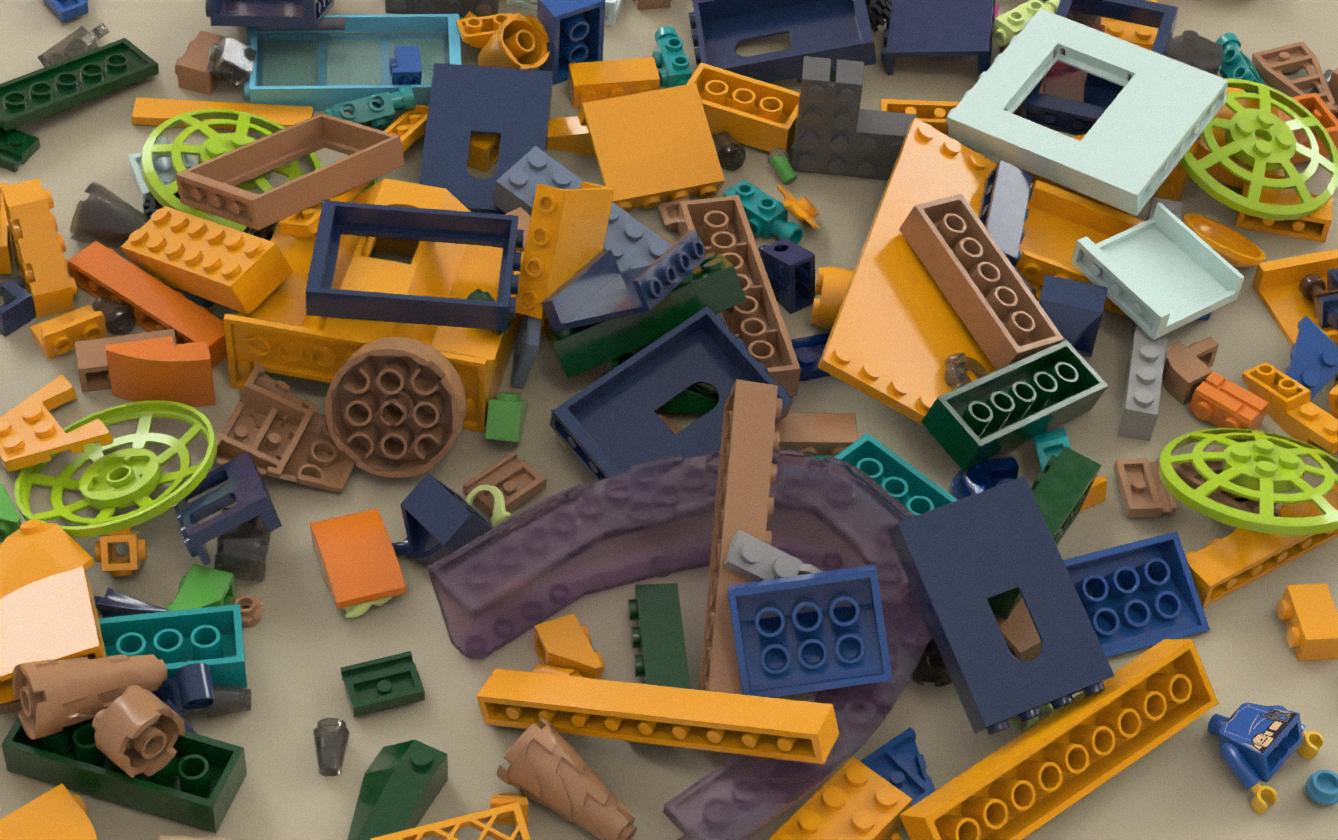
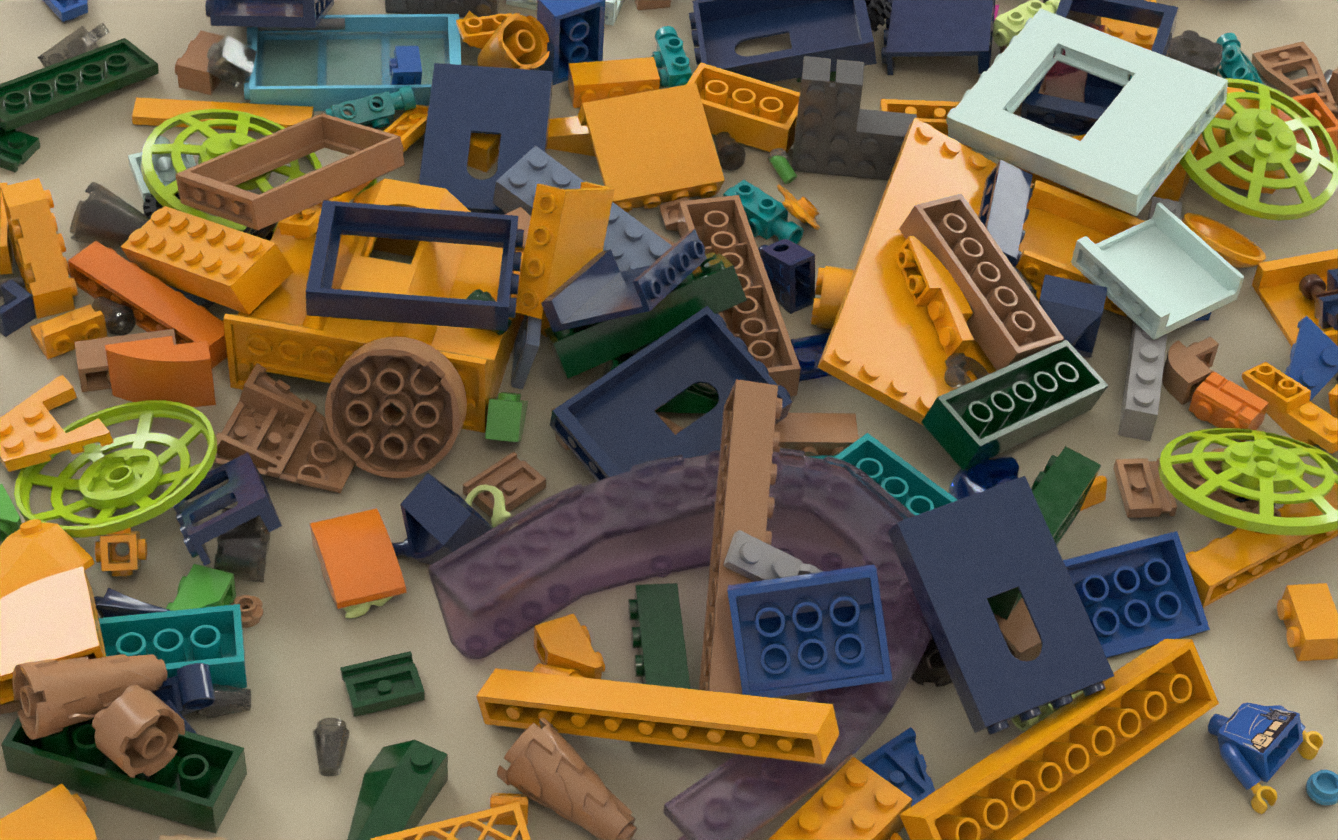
teal slope [1032,427,1071,472] -> none
light orange brick [1235,182,1333,243] -> none
none -> light orange slope [895,236,973,359]

